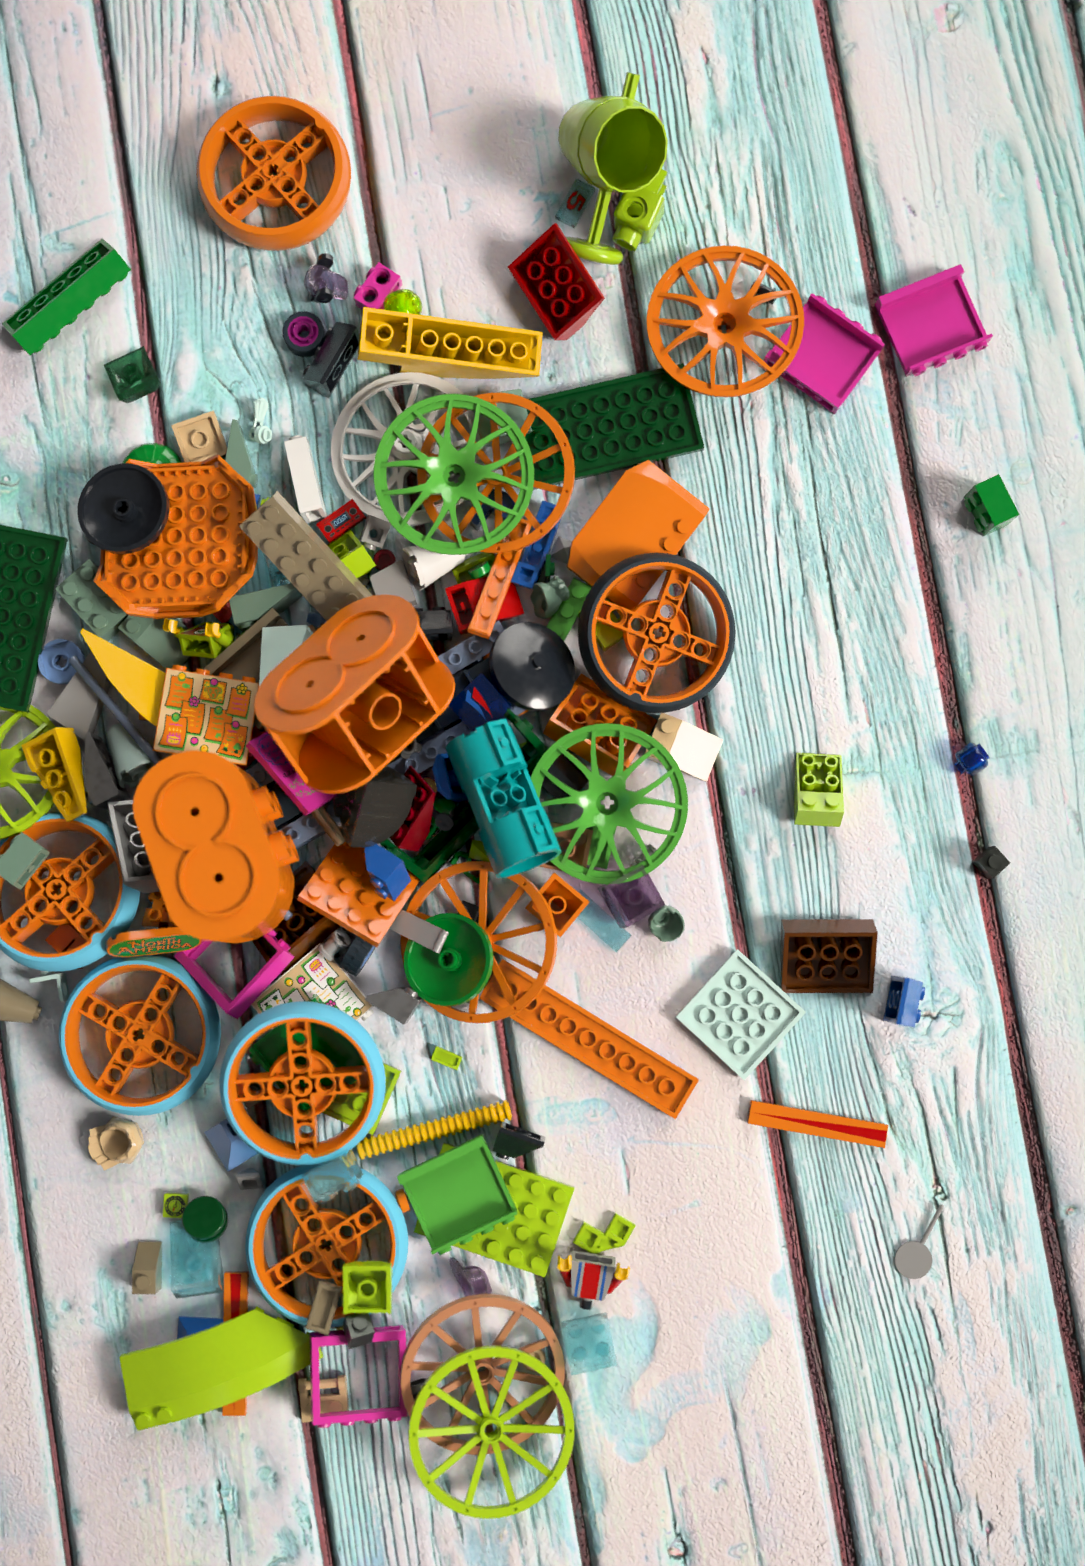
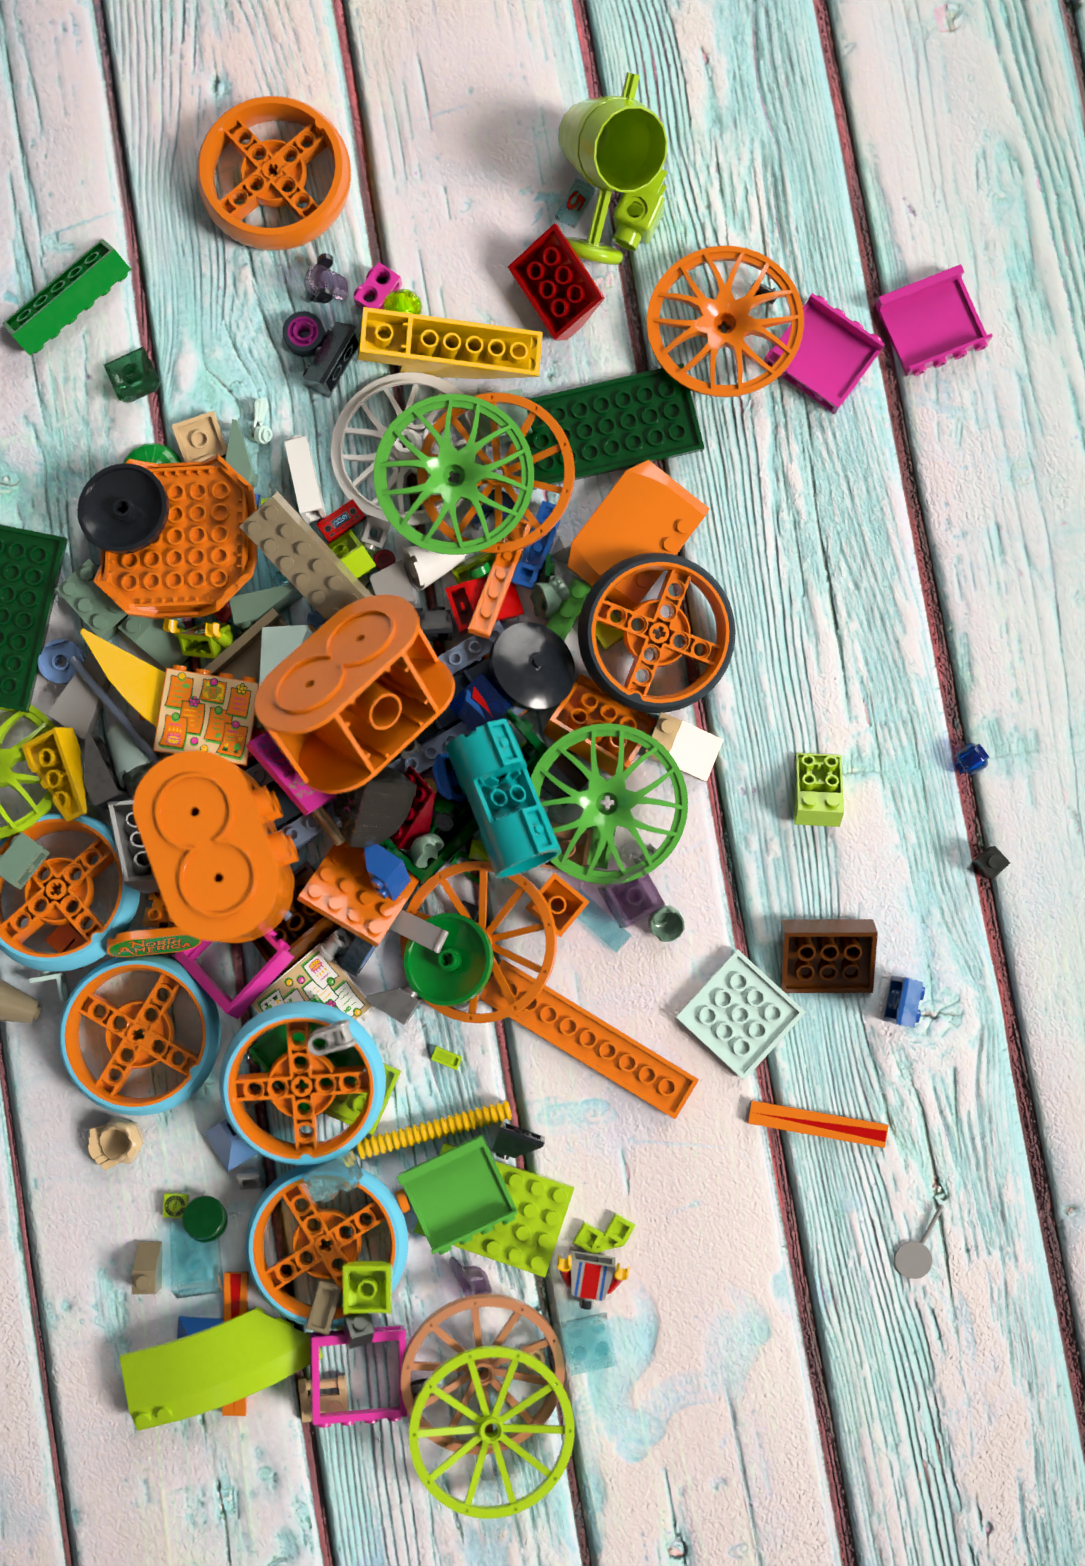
green brick [964,474,1020,536] -> none
none -> light grey piece [308,1019,357,1056]
none -> sand green hair [410,833,444,868]

